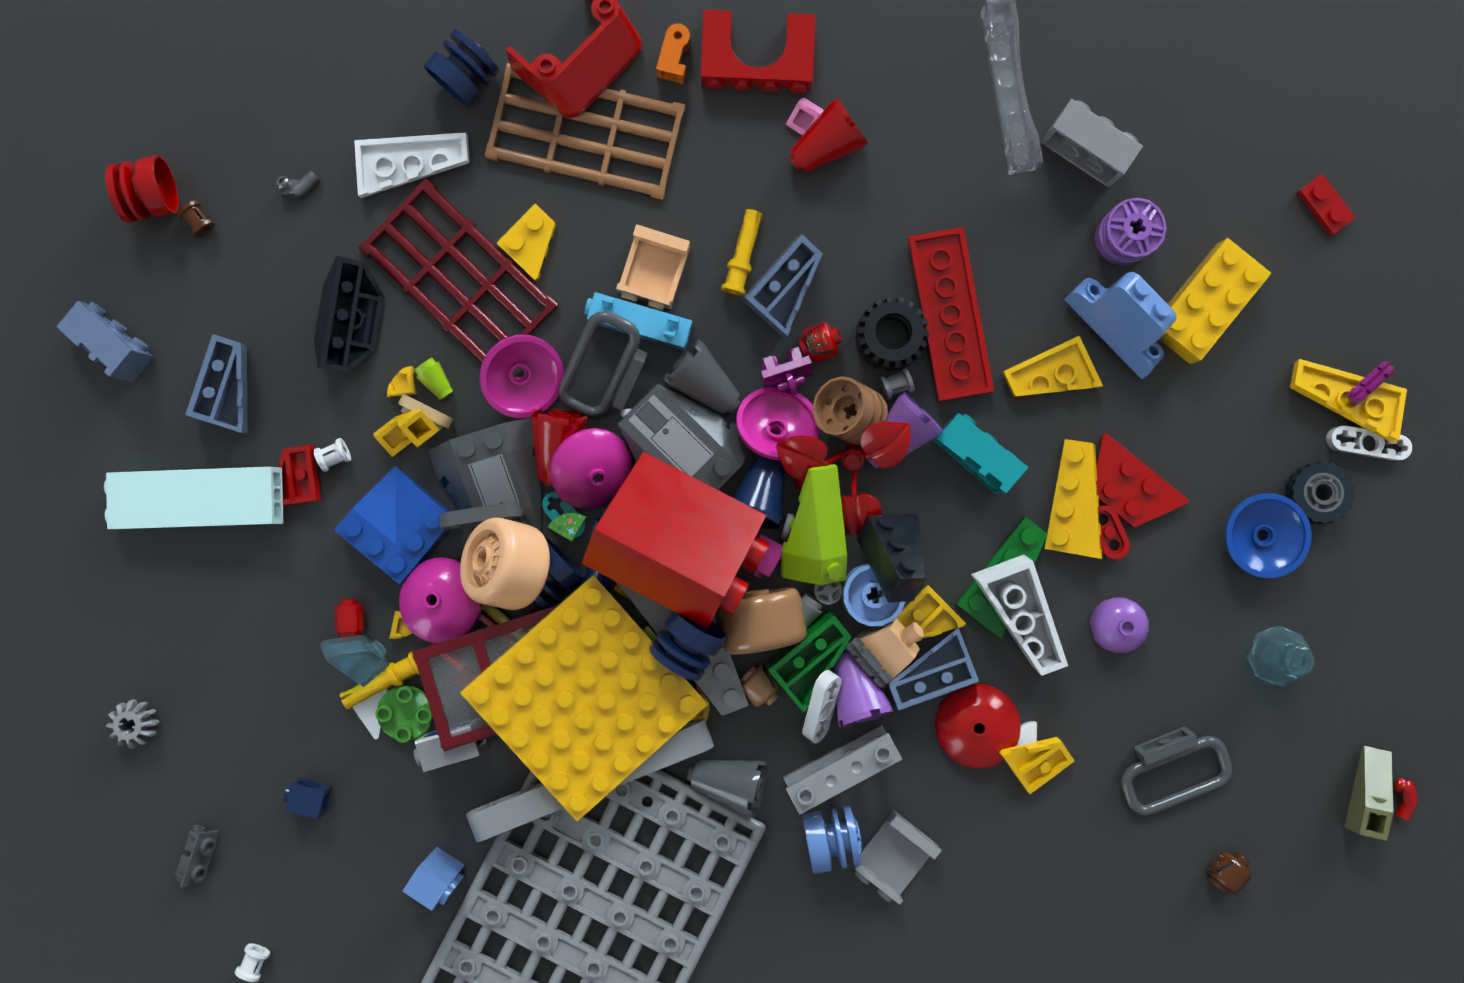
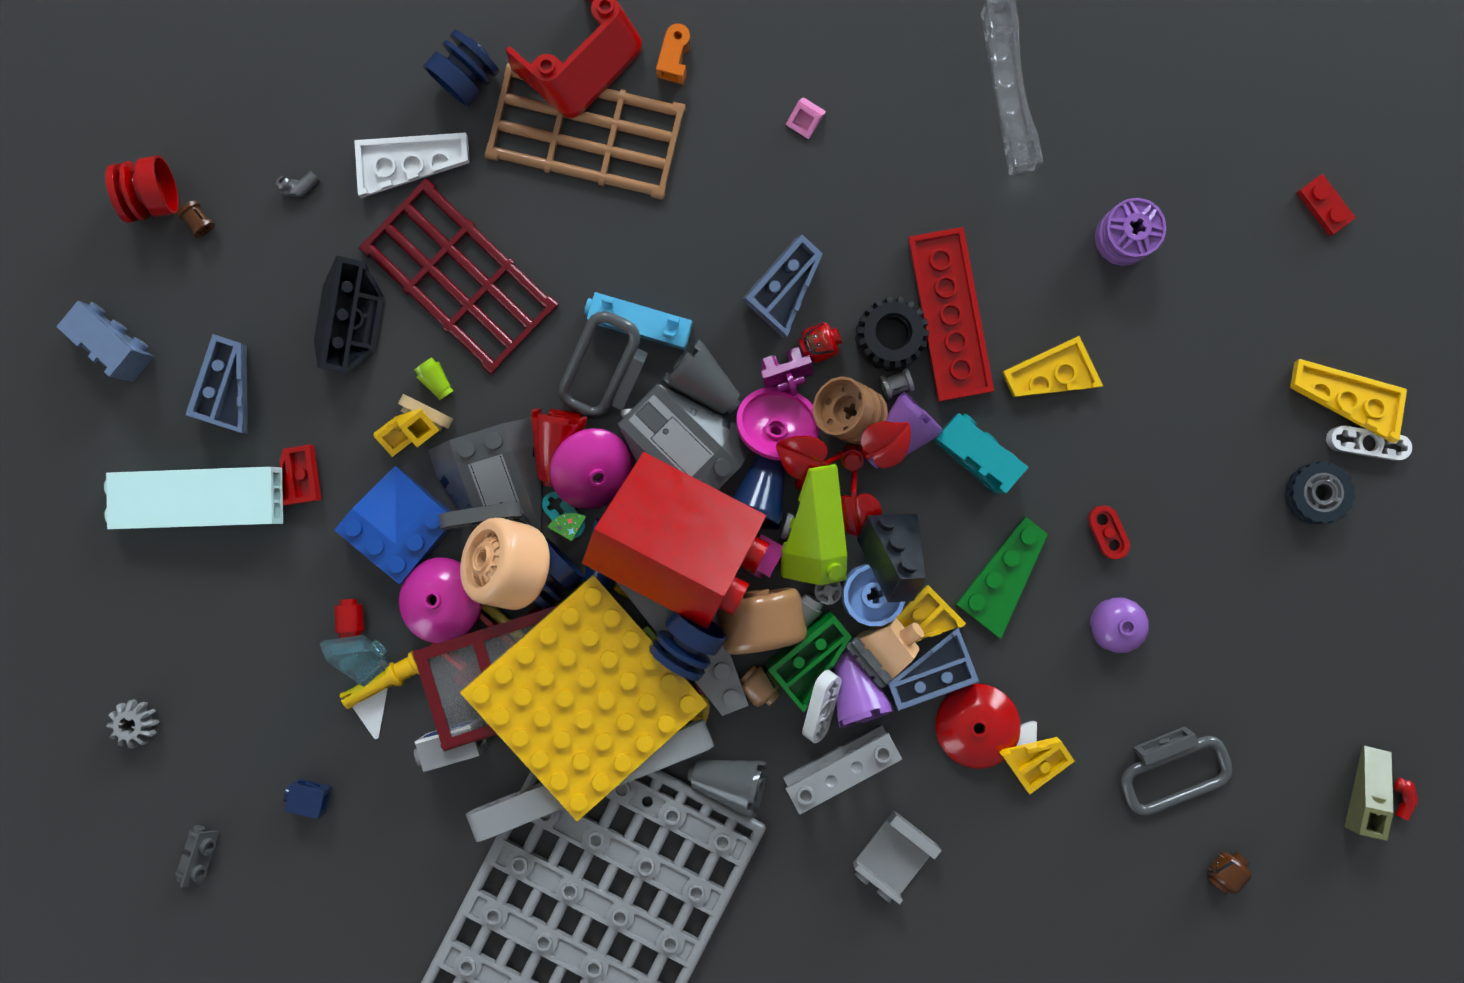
white bush [234,944,270,982] -> none
white bush [314,438,351,472] -> none
bright green dish [375,685,433,743] -> none
yellow tile [387,366,417,398] -> none
yellow tile [389,610,413,639] -> none
medium blue wedge [402,847,464,912] -> none
dark pink dish [479,335,564,418] -> none
yellow wing [497,204,556,282] -> none
light nougat panel [616,224,691,311] -> none
red arch [701,10,816,93] -> none
yellow pin [721,209,763,296] -> none
red cone [789,98,868,173] -> none
medium blue wheel [802,806,862,874] -> none
white wedge [971,555,1068,676] -> none
light grey brick [1040,99,1143,188] -> none
yellow wing [1045,439,1103,559] -> none
medium blue brick [1064,272,1176,379] -> none
red wing [1096,433,1190,528] -> none
yellow brick [1159,238,1271,364] -> none
blue dish [1224,493,1312,578] -> none
clear light blue cone [1247,625,1315,687] -> none
magenta axle [1347,361,1395,405] -> none

